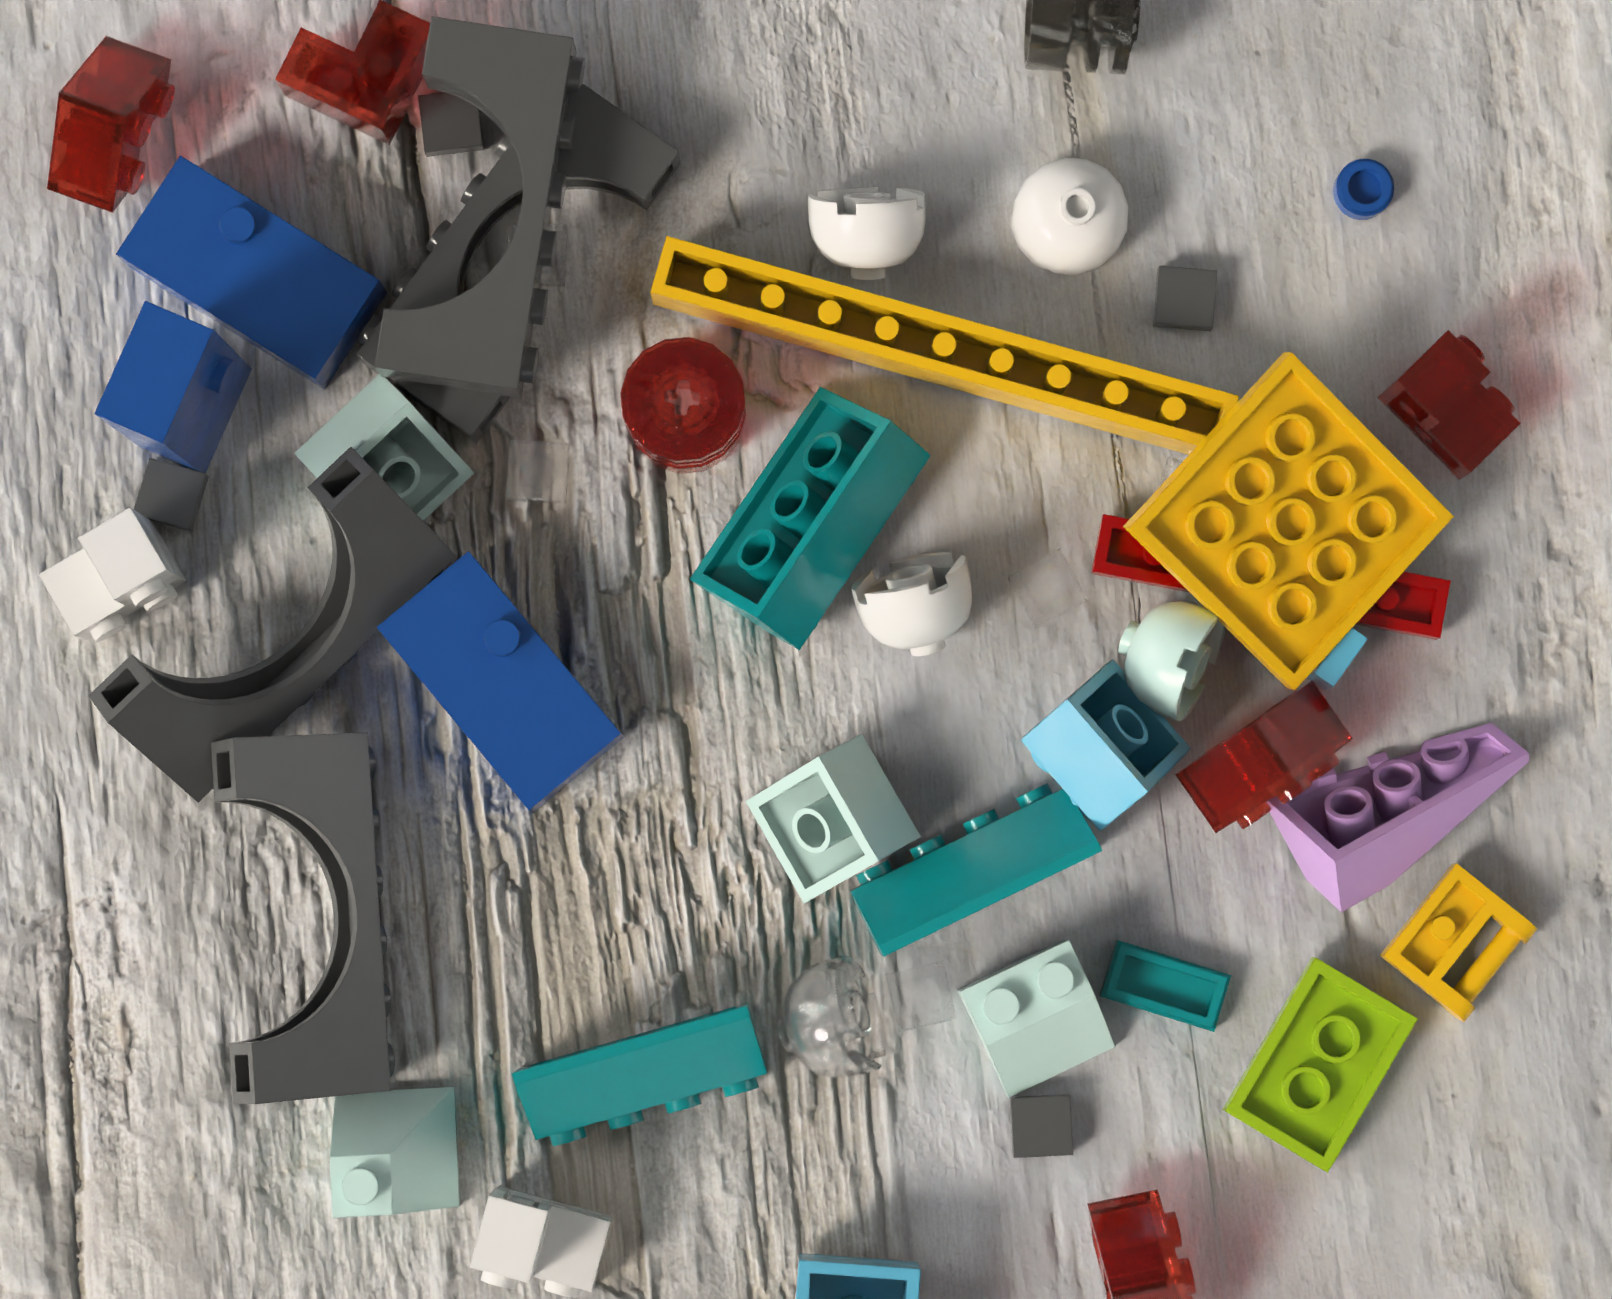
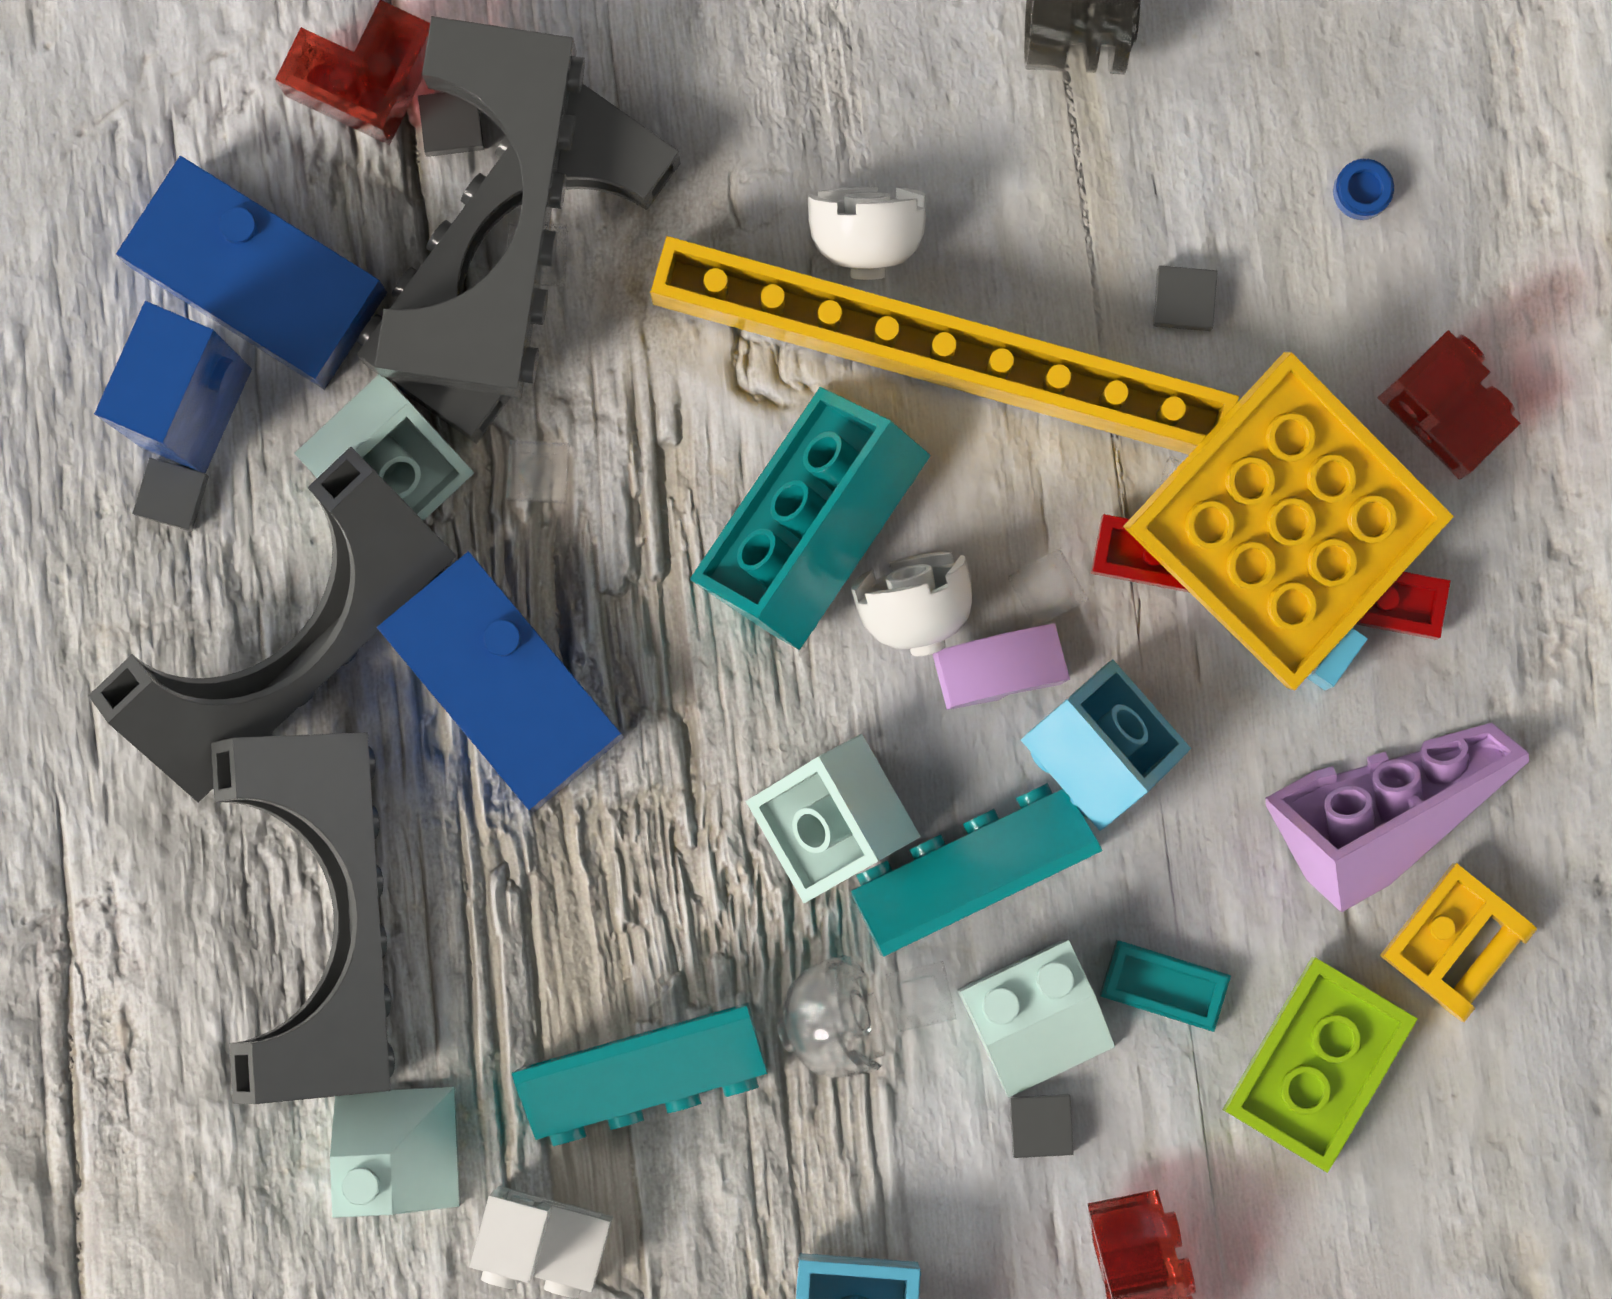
white brick [38,508,187,642] -> none
clear red brick [47,36,175,213] -> none
clear red wheel [620,337,747,474] -> none
white cylinder [1011,158,1128,276] -> none
light aqua cylinder [1118,601,1226,722] -> none
clear red brick [1175,680,1353,833] -> none
none -> lavender slope [933,623,1070,710]

